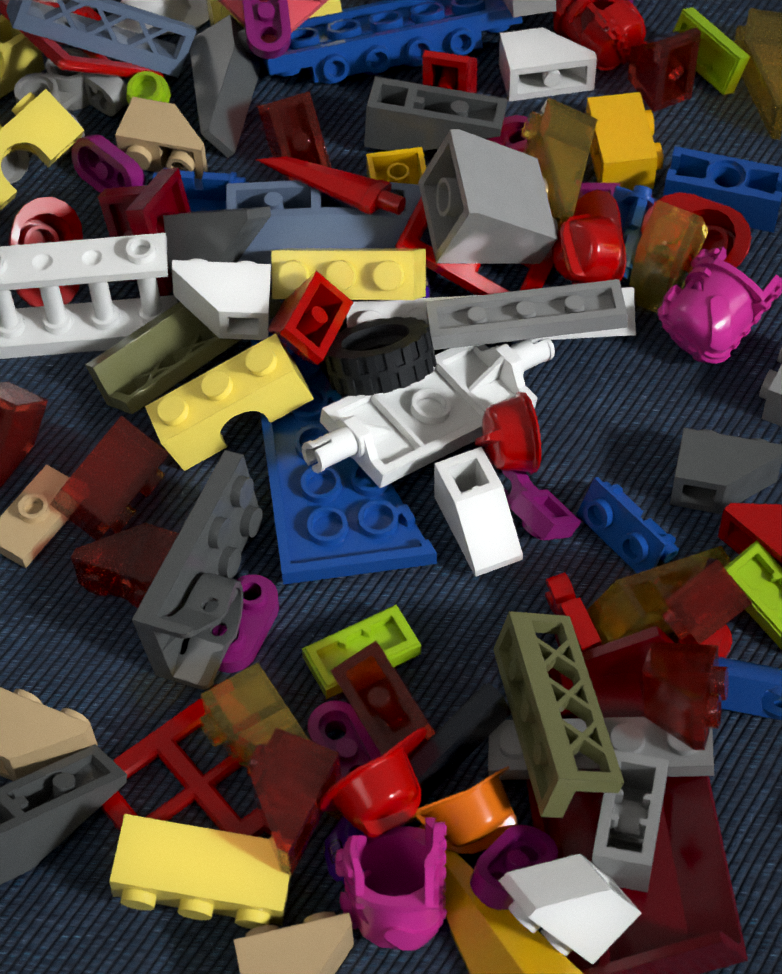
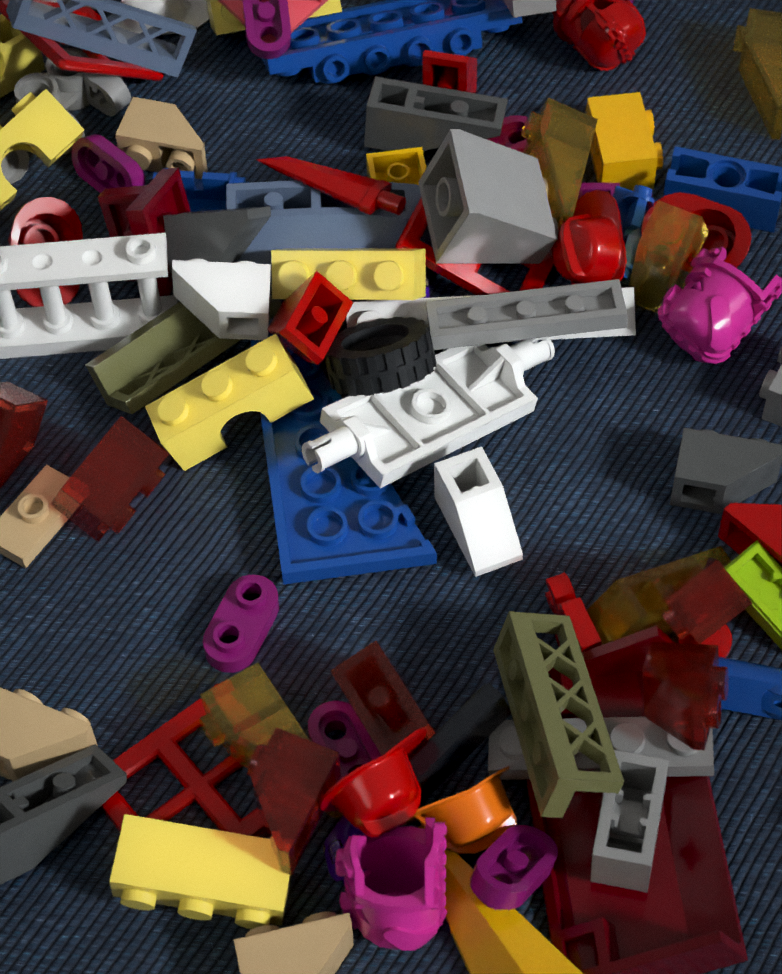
clear red slope [71,523,179,608] -> none
lime plate [126,71,171,104] -> none
dark grey plate [132,450,262,690] -> none
dark grey slope [190,15,261,158] -> none
clear red slope [257,91,332,181] -> none
lime plate [302,605,421,699] -> none
red piece [475,392,541,476] -> none
white slope [499,27,597,102] -> none
white slope [499,854,641,964] -> none
magenta plate [502,471,581,541] -> none
blue hinge [576,477,679,581] -> none
clear red slope [628,27,701,112] -> none
lime plate [667,7,751,95] -> none

